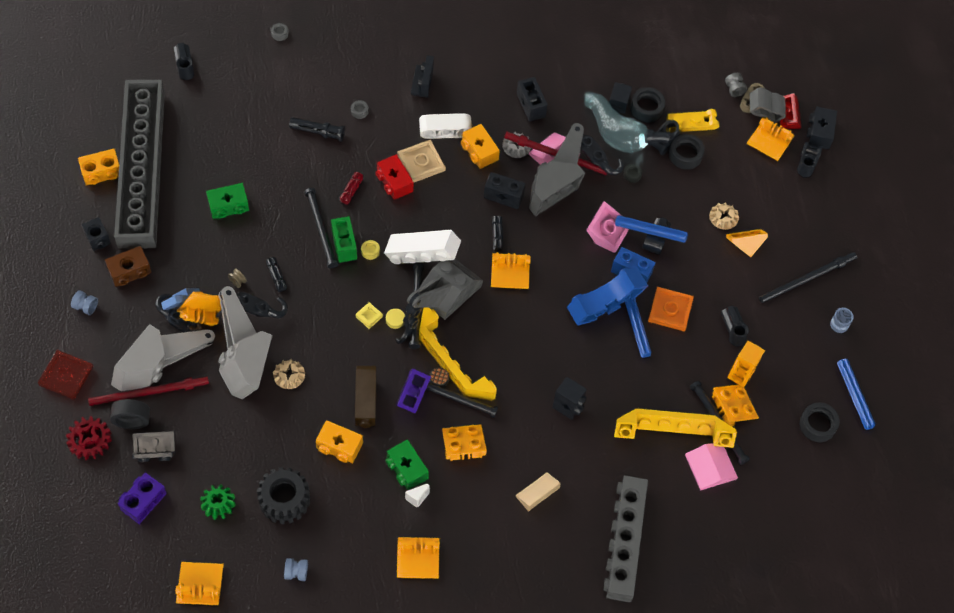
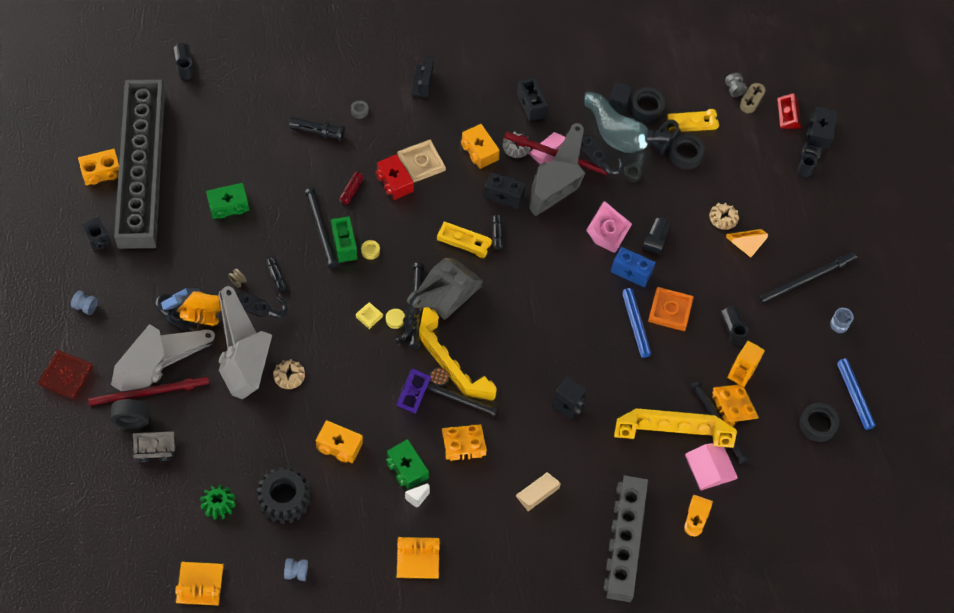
dark red gear [66,416,112,460] -> none
reddish brown brick [105,246,152,287] -> none
dark purple brick [118,472,167,524] -> none
dark grey tile [271,23,289,41] -> none
dark brown slope [355,366,377,428] -> none
white brick [384,230,461,264] -> none
white beam [419,114,472,139] -> none
light orange hinge [491,252,531,289] -> none
blue brick [567,268,648,326] -> none
blue axle [615,215,688,243] -> none
light orange hinge [747,117,795,161] -> none
dark grey brick [750,87,786,122] -> none
none -> yellow plate [437,221,492,258]
none -> light orange piece [684,494,713,537]

